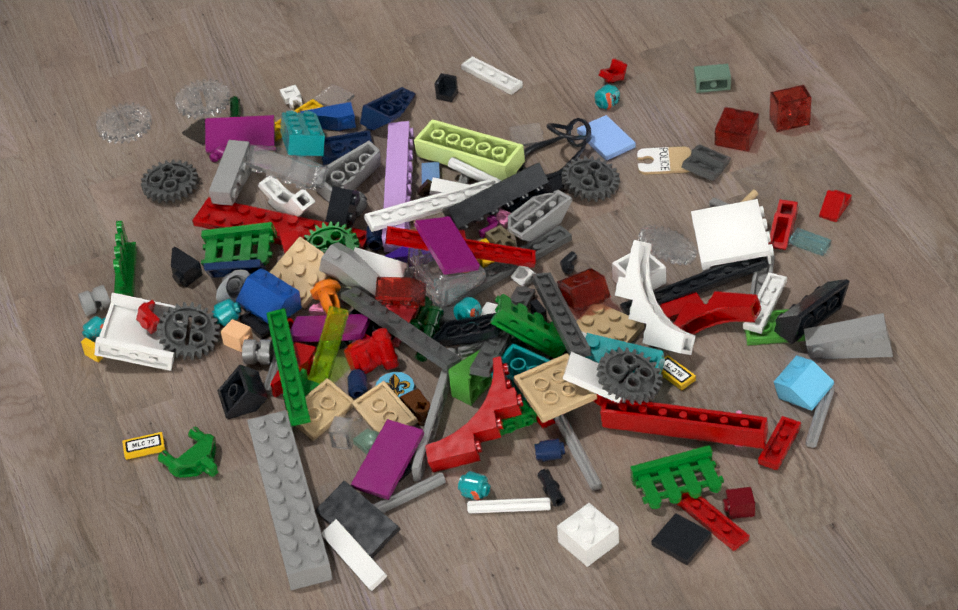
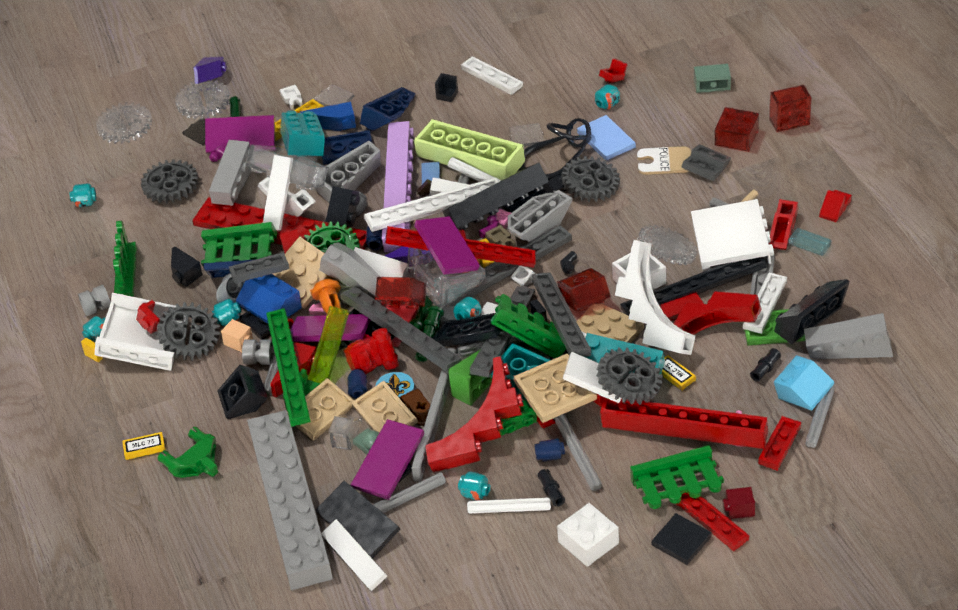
none -> teal head [69,183,97,207]
none -> dark purple slope [194,57,227,84]
none -> dark grey plate [229,252,289,284]
none -> white tile [263,155,293,230]
none -> black pin [750,348,781,382]

